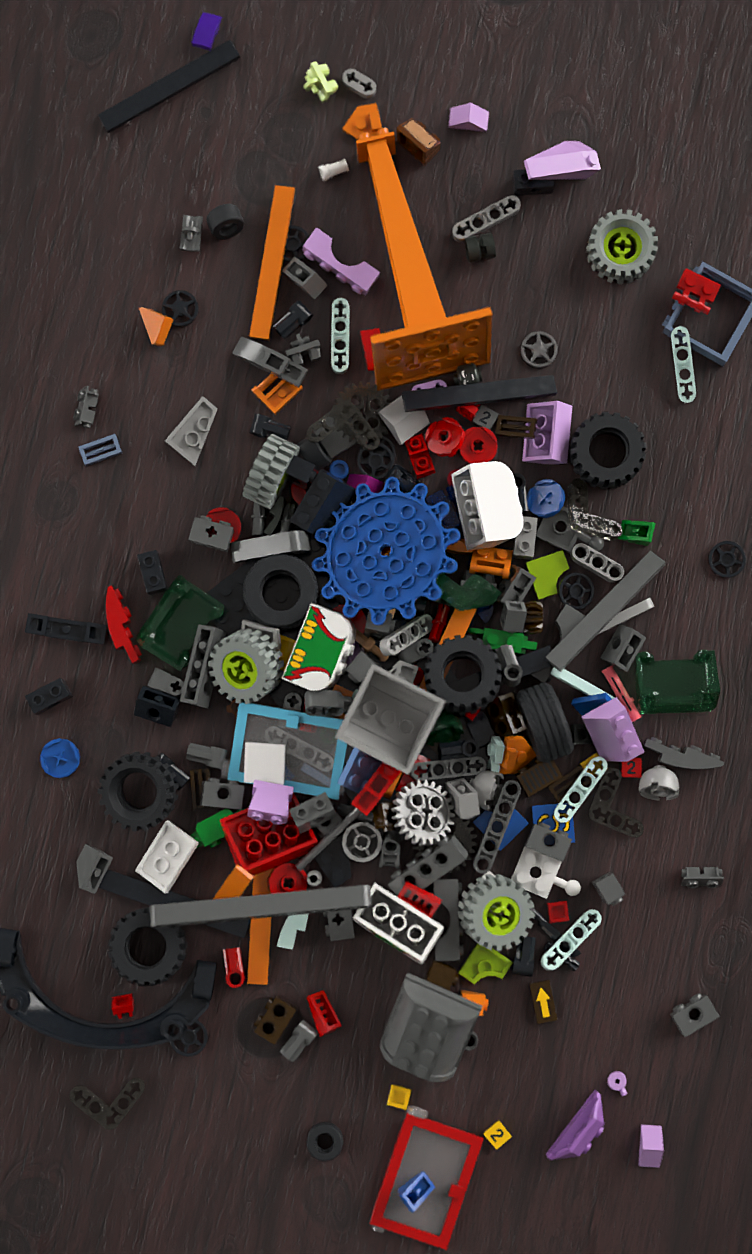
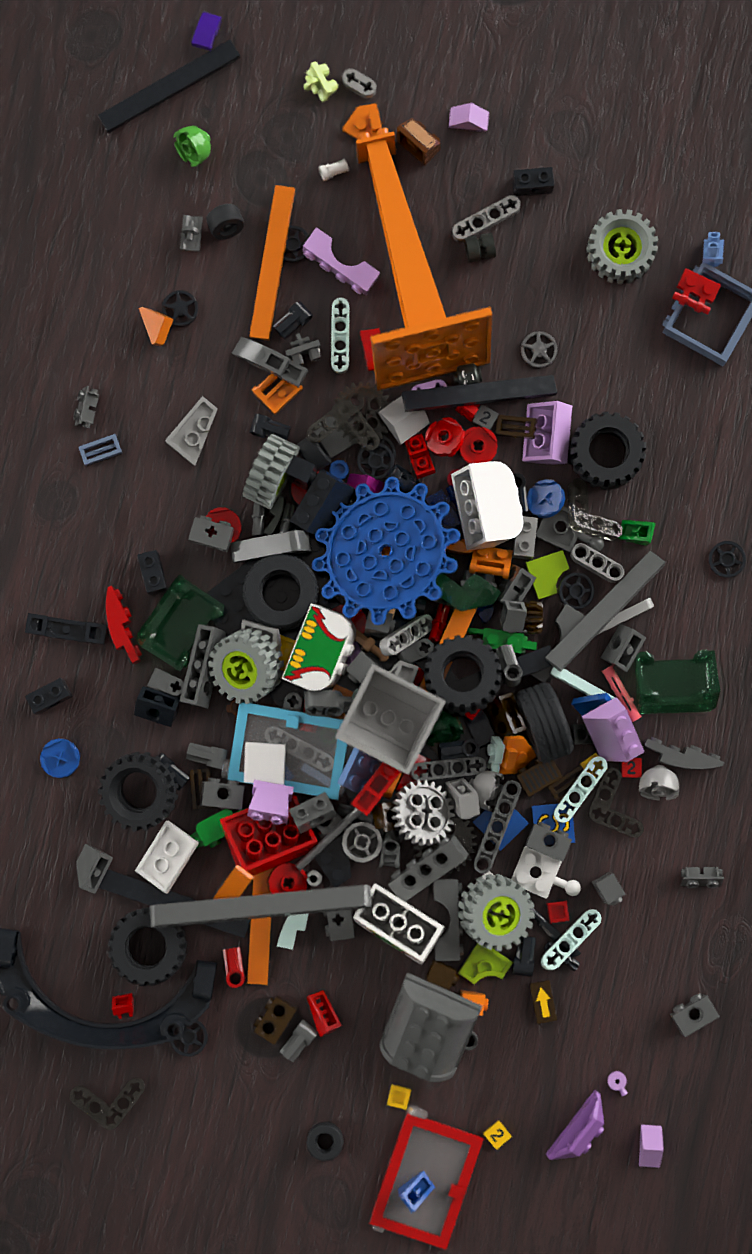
dark grey slope [282,257,327,300] -> none
red slope [397,881,442,918] -> none
lavender wedge [524,141,601,180] -> none
light aqua beam [671,326,696,403] -> none
none -> bright green cylinder [174,126,211,167]
none -> medium blue hips [703,232,724,267]

